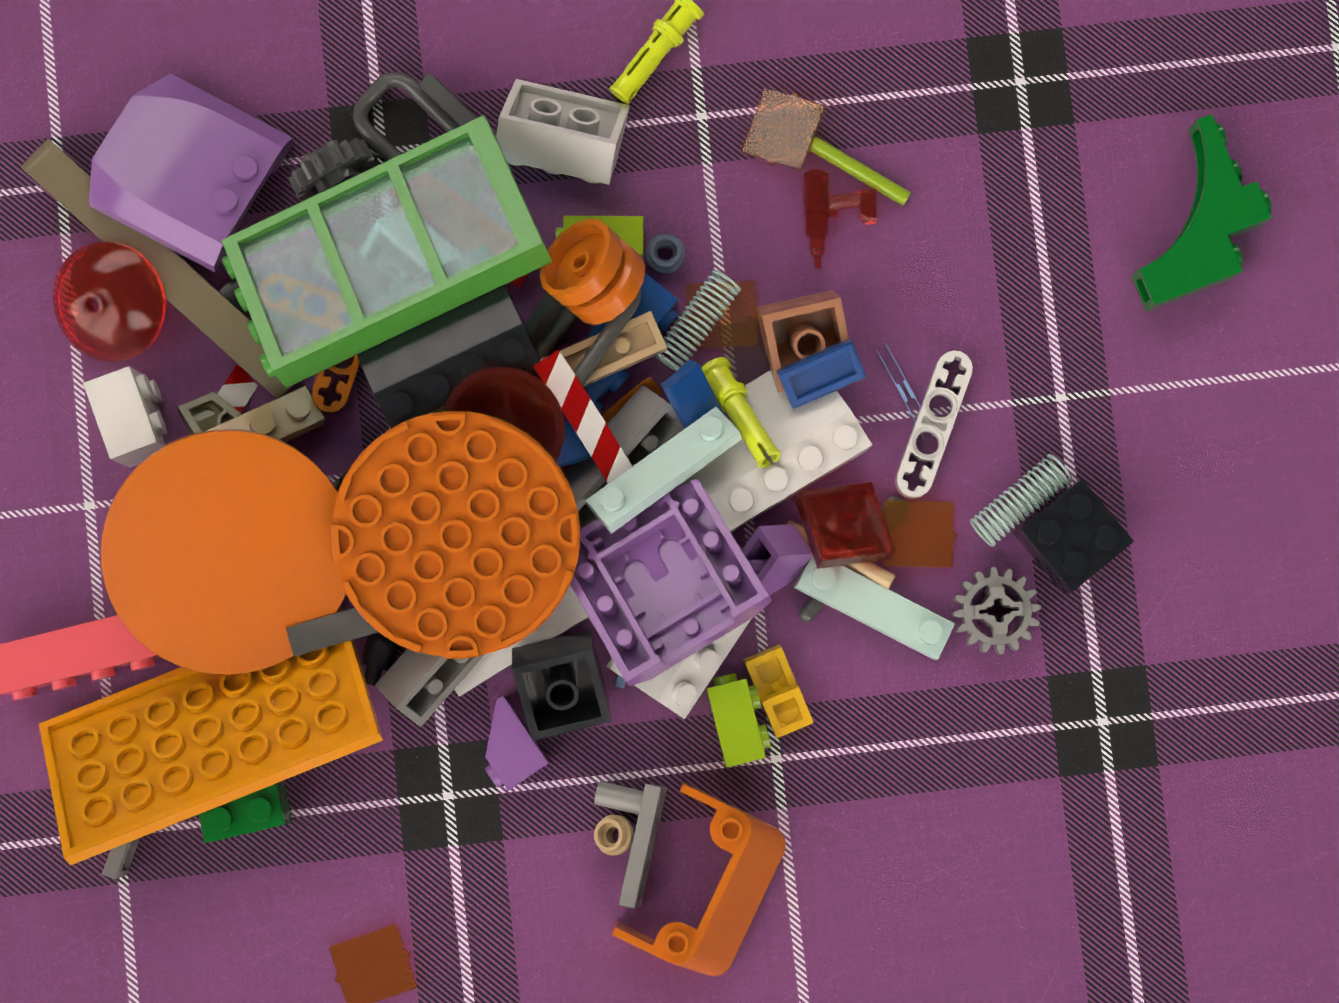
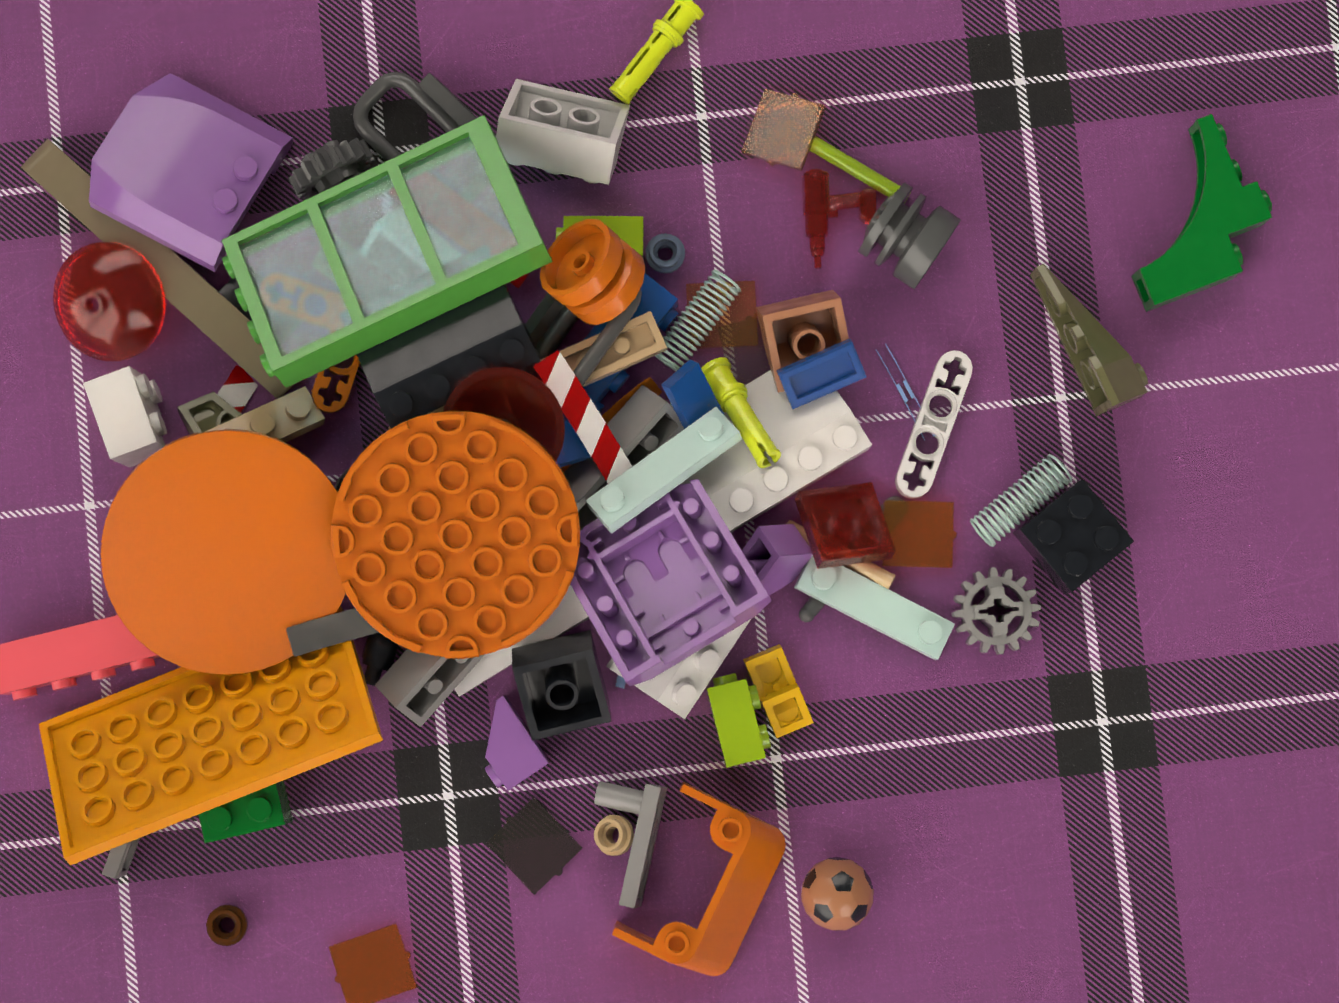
none -> reddish brown plate [206,904,248,946]
none -> clear smoke piece [486,797,582,895]
none -> nougat piece [801,857,874,931]
none -> dark grey wheel [858,182,961,289]
none -> olive wedge [1030,264,1148,417]

